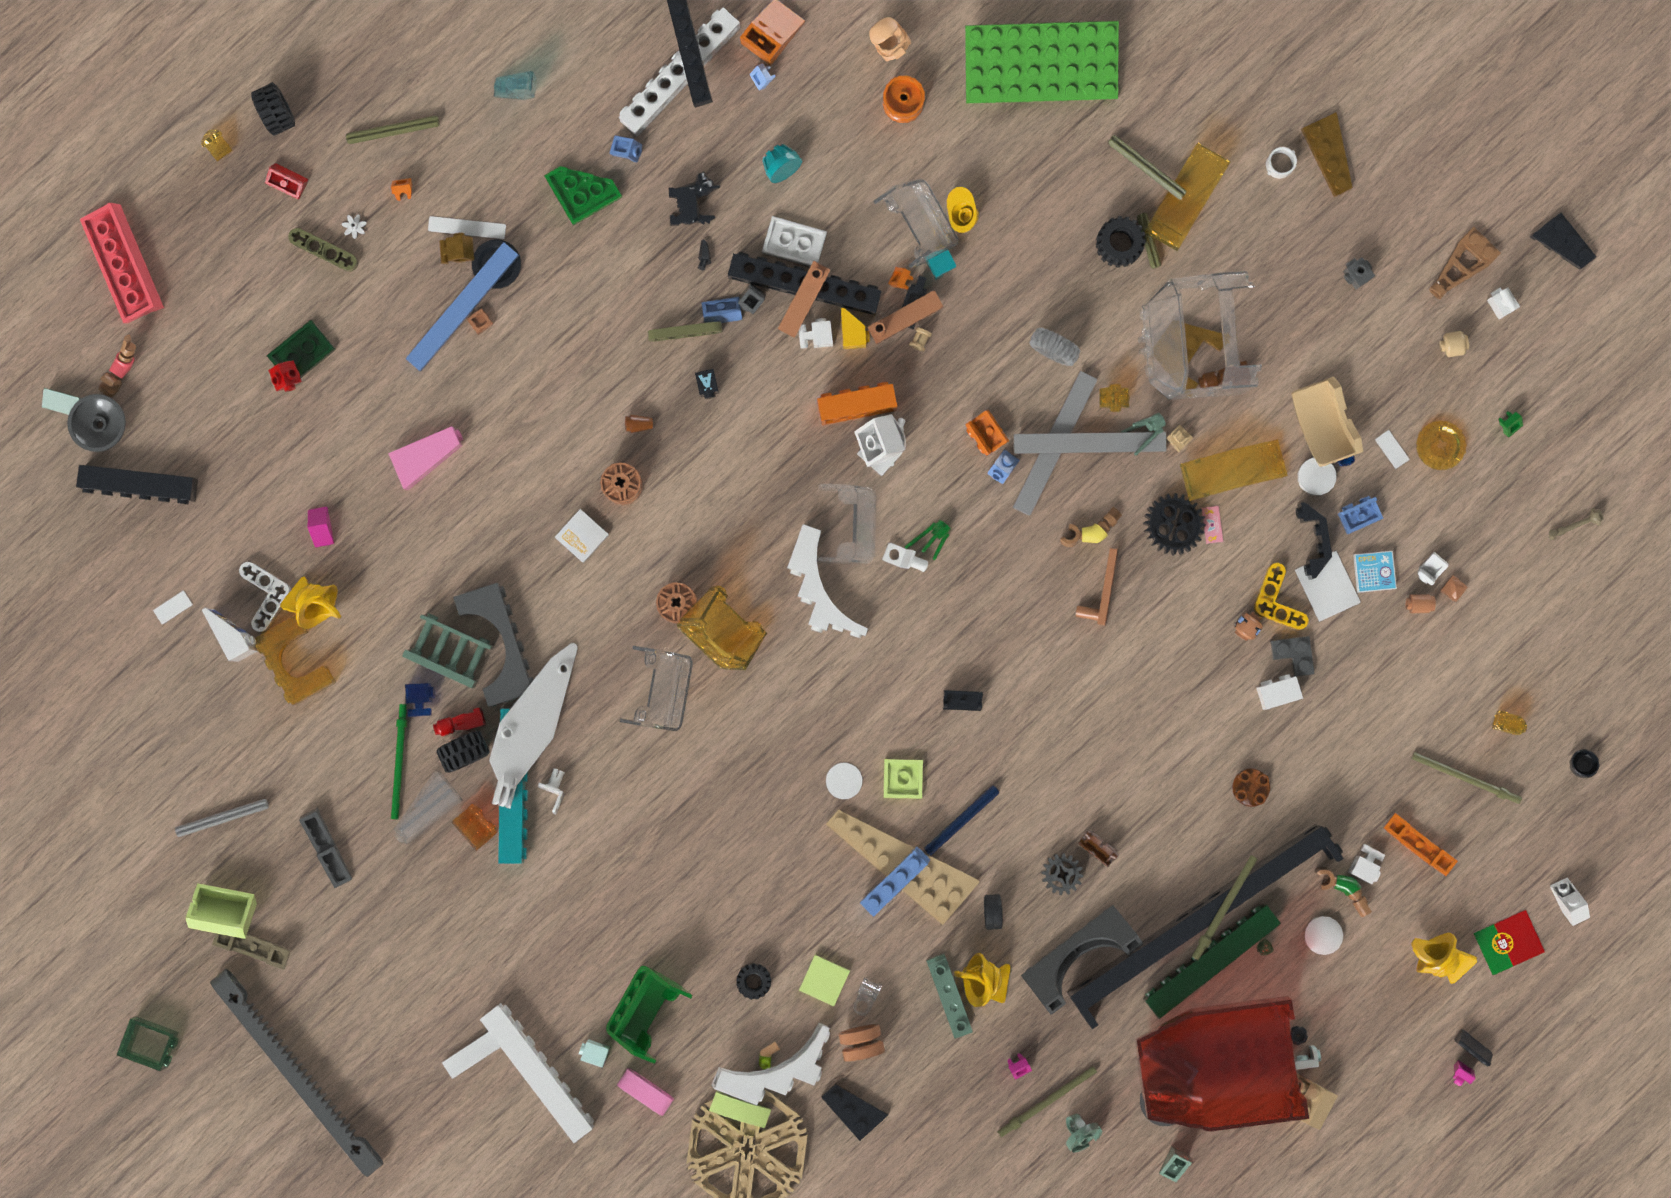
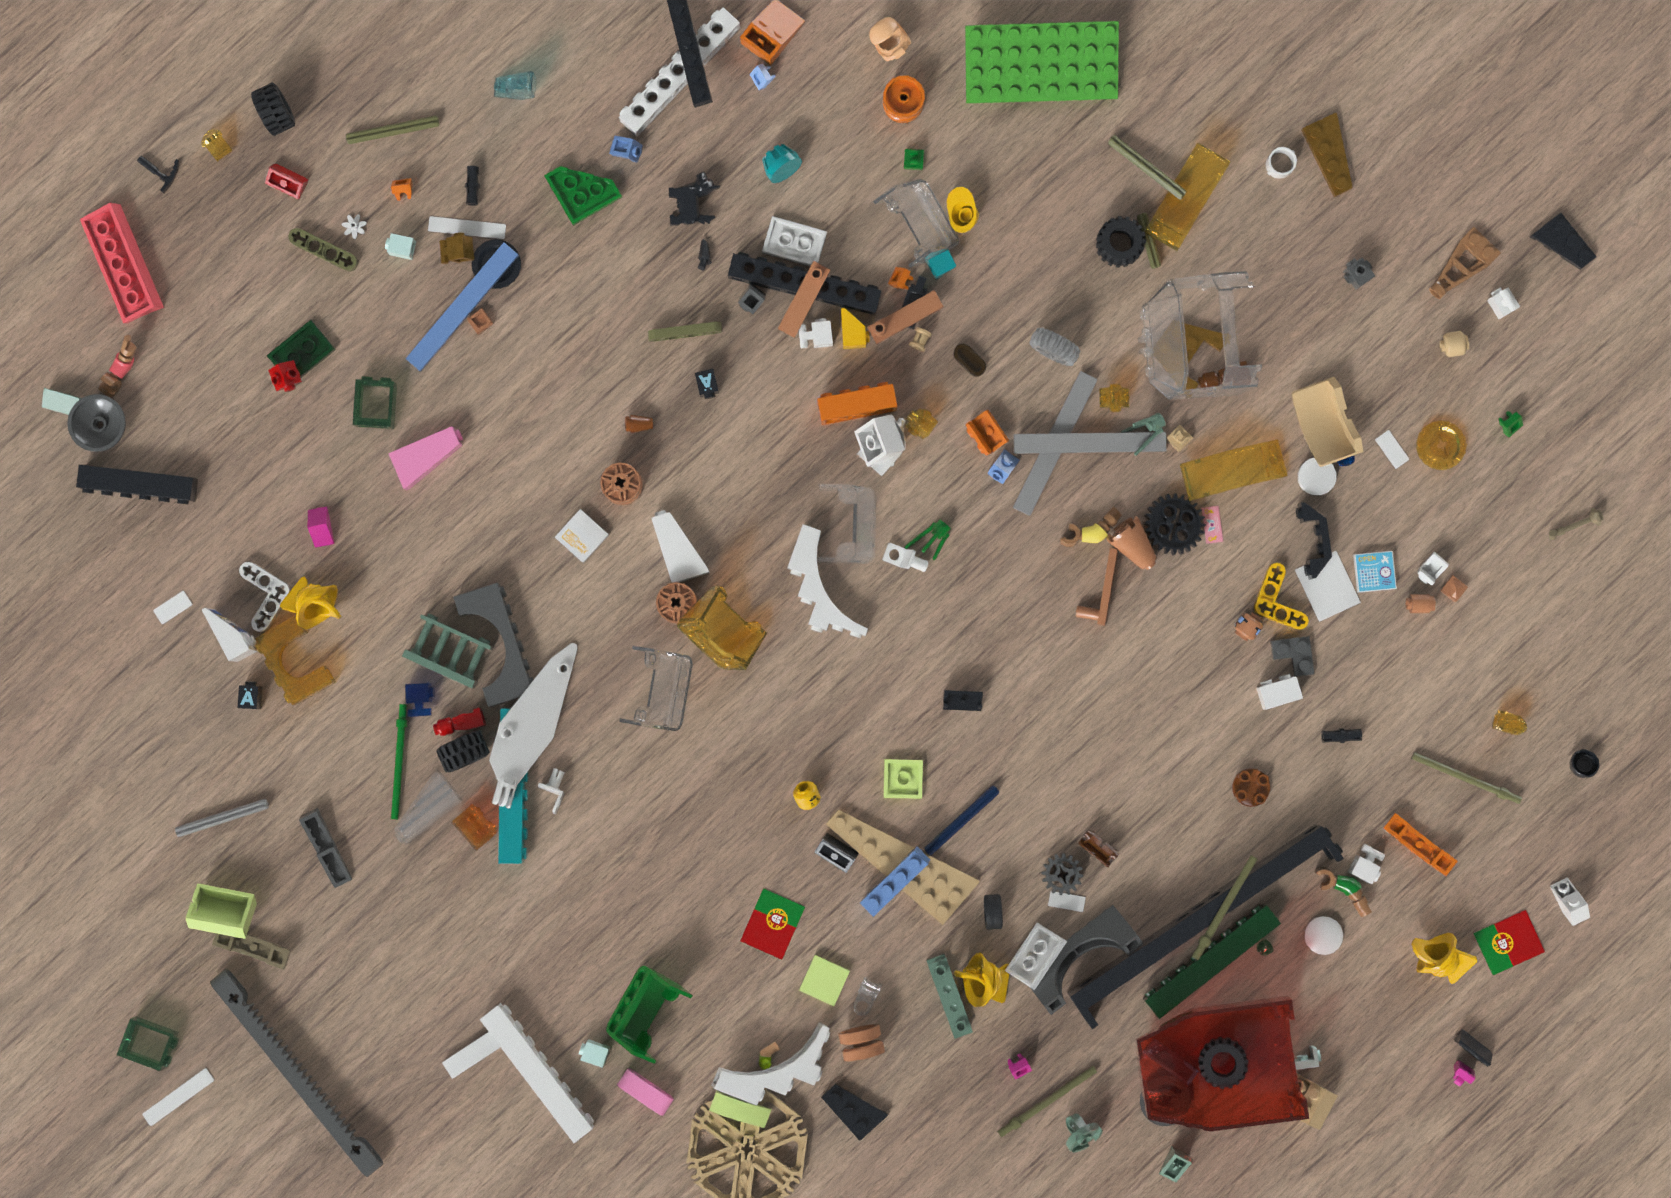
medium blue slope [701,297,742,323] -> none
black tyre [736,963,771,1000] -> none
white sticker [826,763,862,799] -> none
black plate [1288,1026,1308,1045] -> none
medium blue bracket [1338,496,1384,534] -> none
none -> black piece [137,156,179,194]
none -> white sticker [142,1068,214,1126]
none -> black brick [237,682,263,709]
none -> clear green window [352,376,397,429]
none -> light aqua brick [385,233,416,260]
none -> black pin [465,166,480,206]
none -> white slope [651,510,710,583]
none -> sticker [740,888,805,960]
none -> yellow head [793,781,821,810]
none -> black slope [814,833,859,873]
none -> green tile [904,149,924,170]
none -> clear yellow brick [905,408,938,439]
none -> dark brown tile [953,344,986,377]
none -> white tile [1005,923,1067,990]
none -> white sticker [1048,891,1086,912]
none -> nougat cone [1106,516,1157,570]
none -> black tyre [1198,1037,1248,1089]
none -> black pin [1321,728,1362,743]

